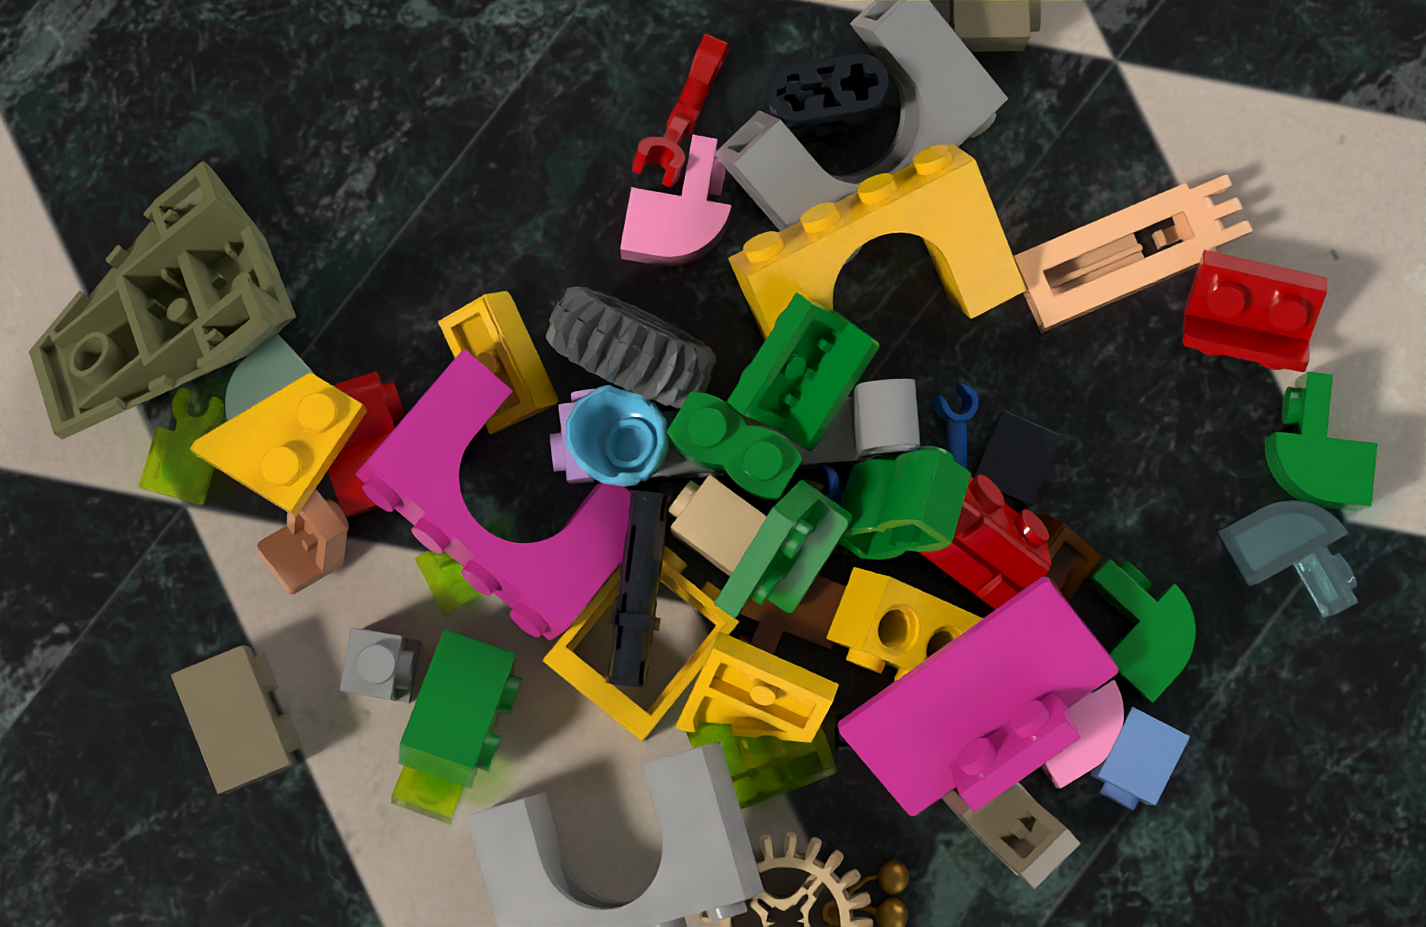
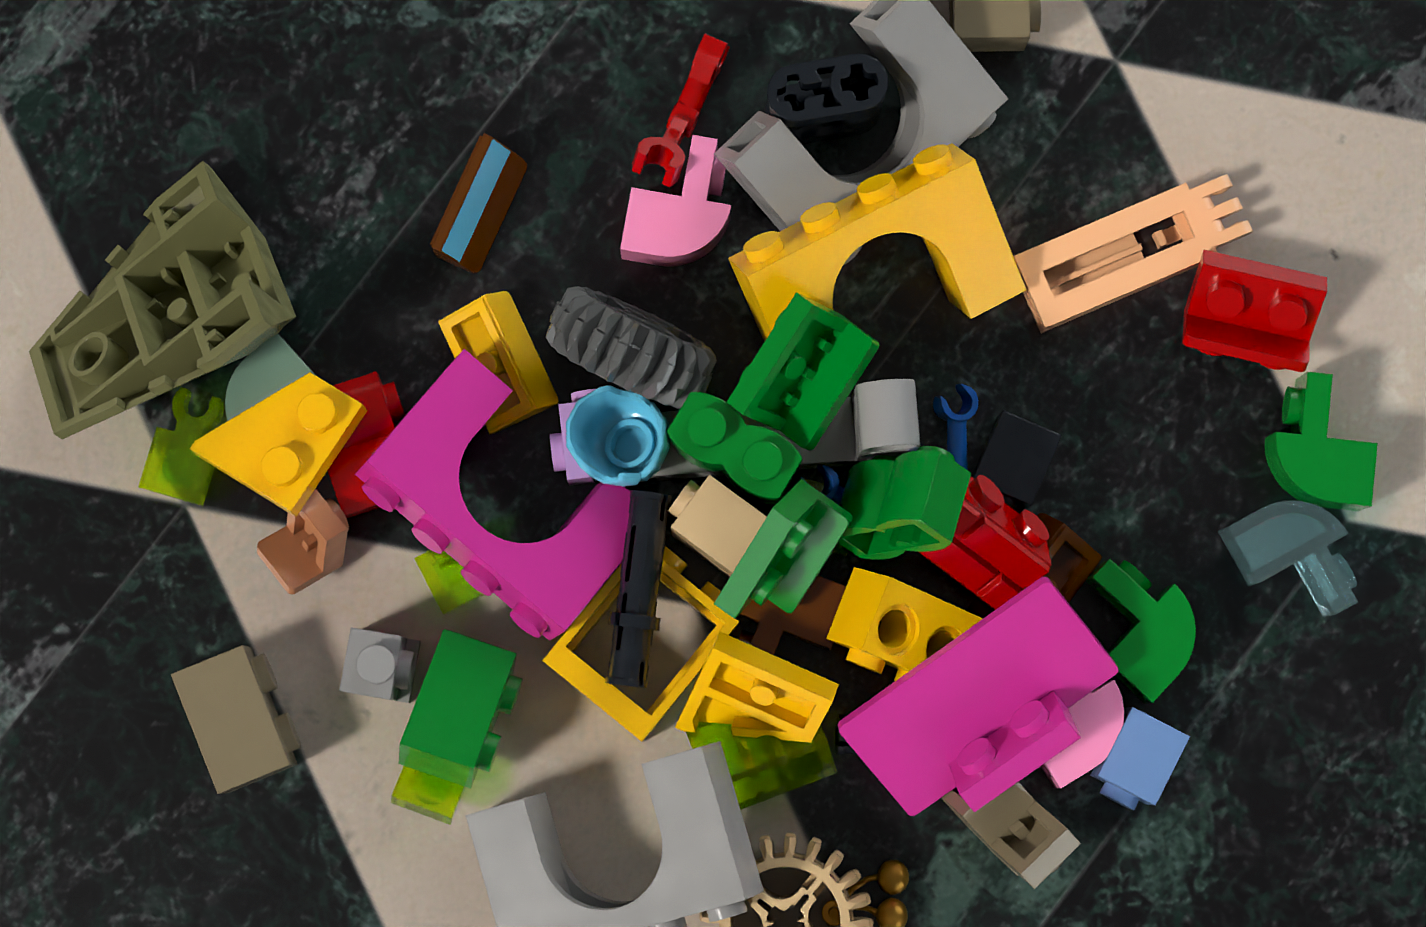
none -> reddish brown slope [430,133,527,273]

